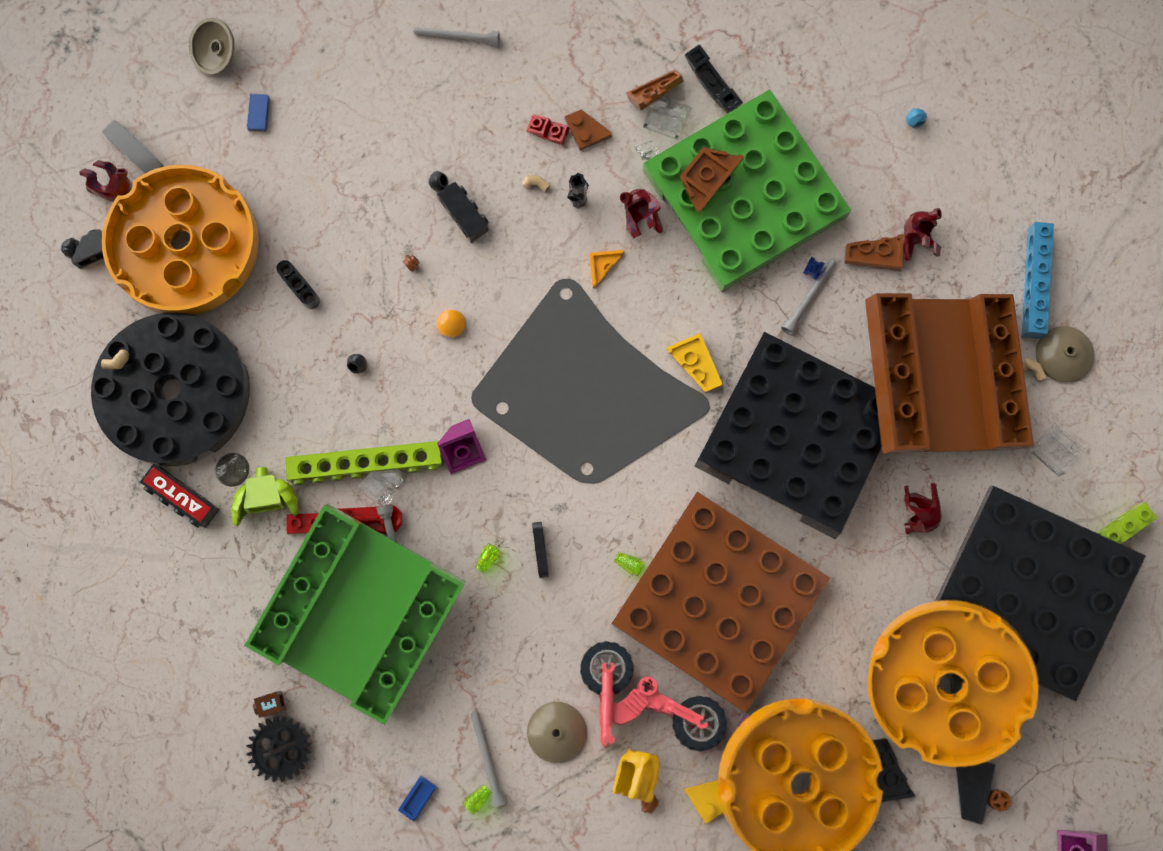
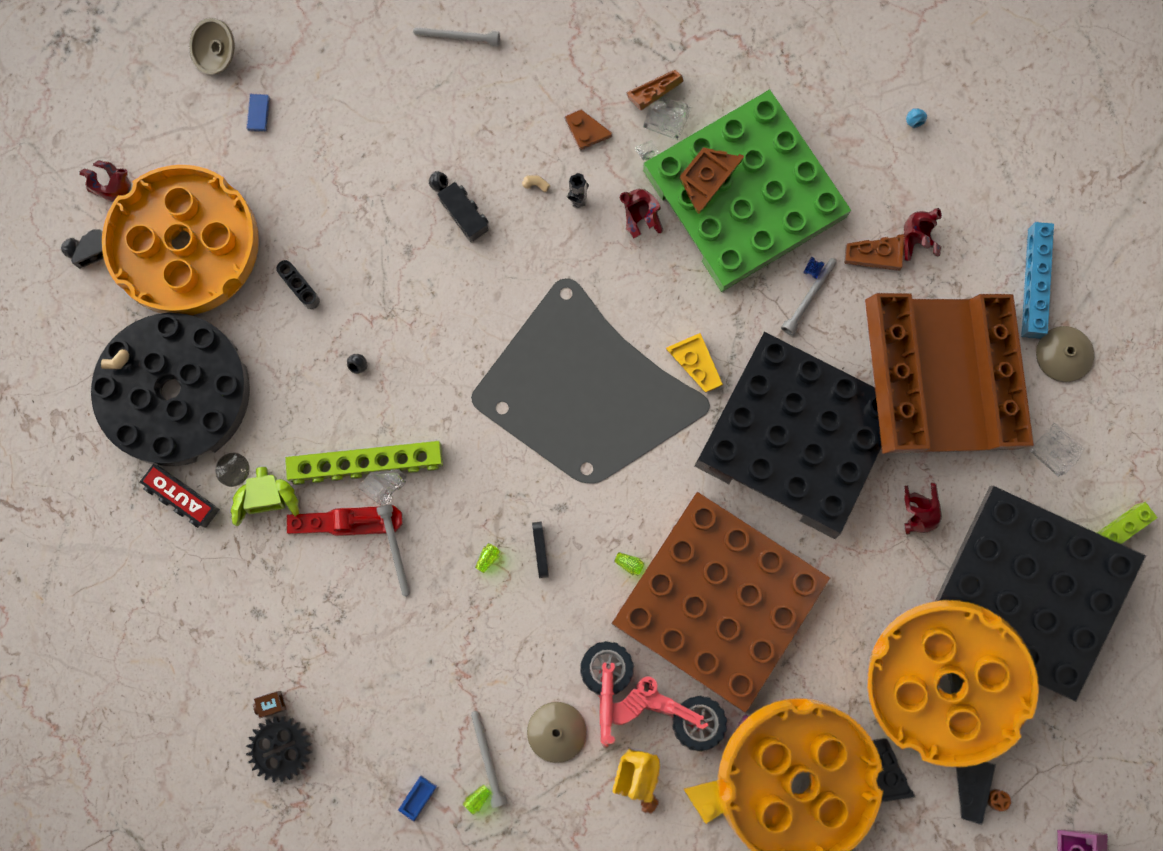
slope [102,120,165,173] -> none
bright green plate [244,504,466,725] -> none
dark orange plate [403,254,420,272] -> none
light orange hair [436,309,466,338] -> none
magenta slope [437,419,486,474] -> none
red slope [526,114,570,145] -> none
light orange tile [589,250,624,288] -> none
black slope [685,44,743,114] -> none
tan arm [1023,358,1047,381] -> none

